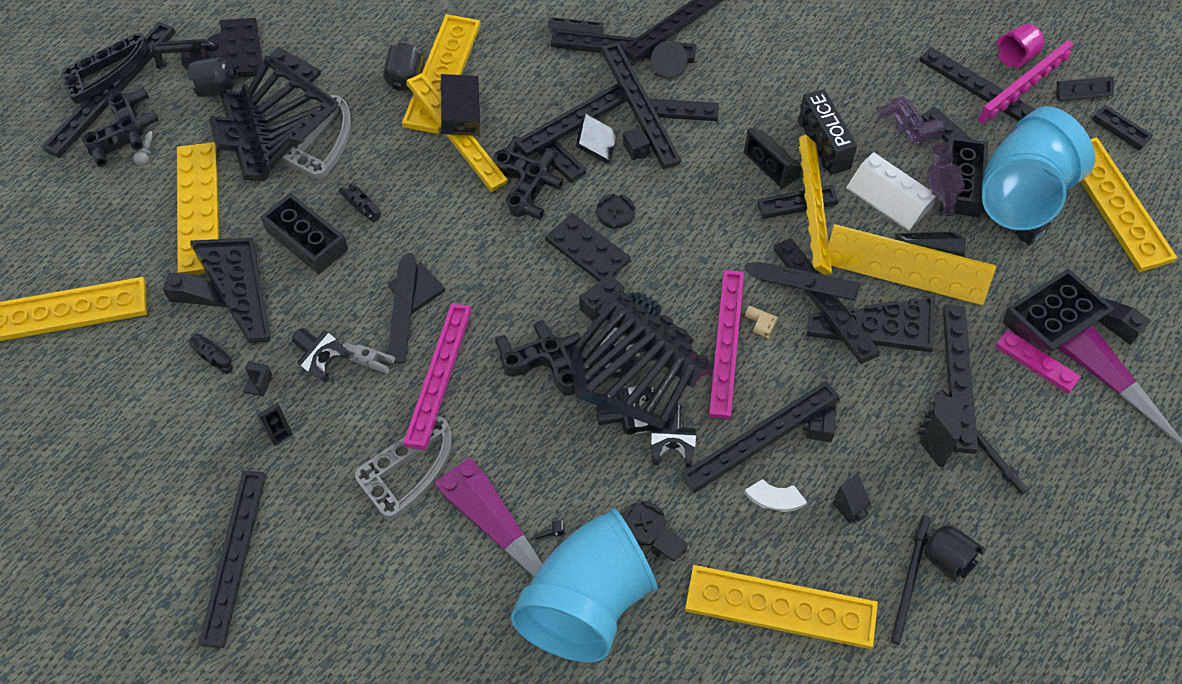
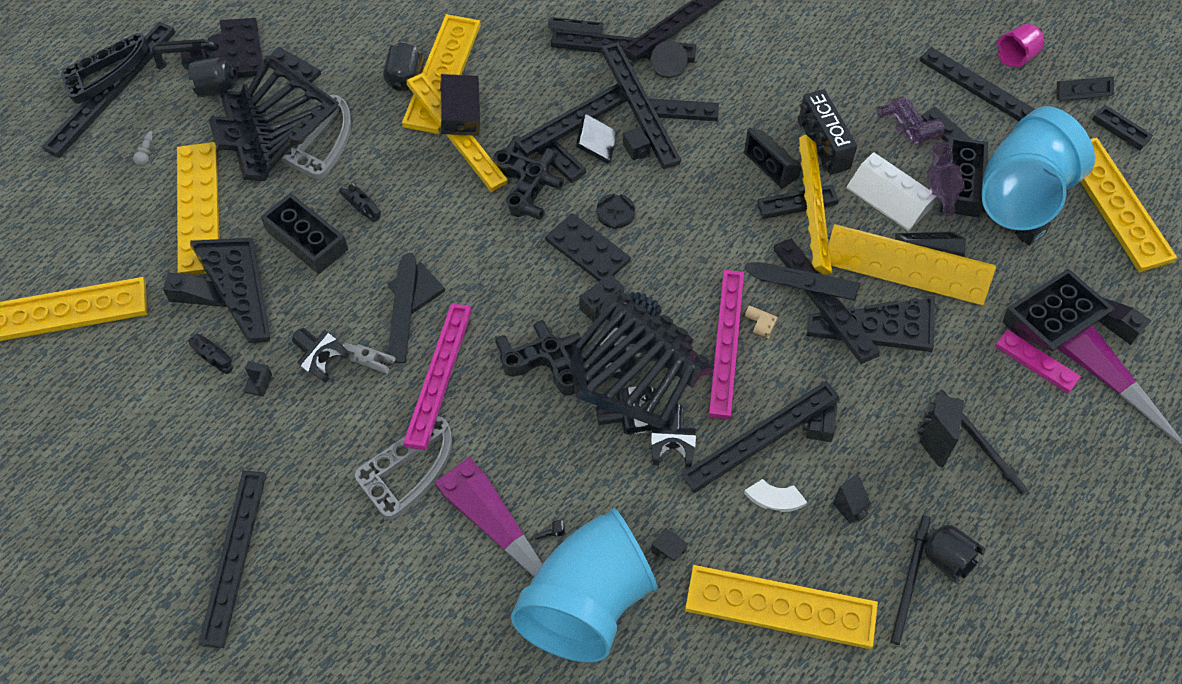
black pin [82,87,159,167] -> none
black slope [257,402,293,446] -> none
black tile [622,501,666,545] -> none
black plate [943,304,978,454] -> none
dark pink plate [978,40,1074,124] -> none

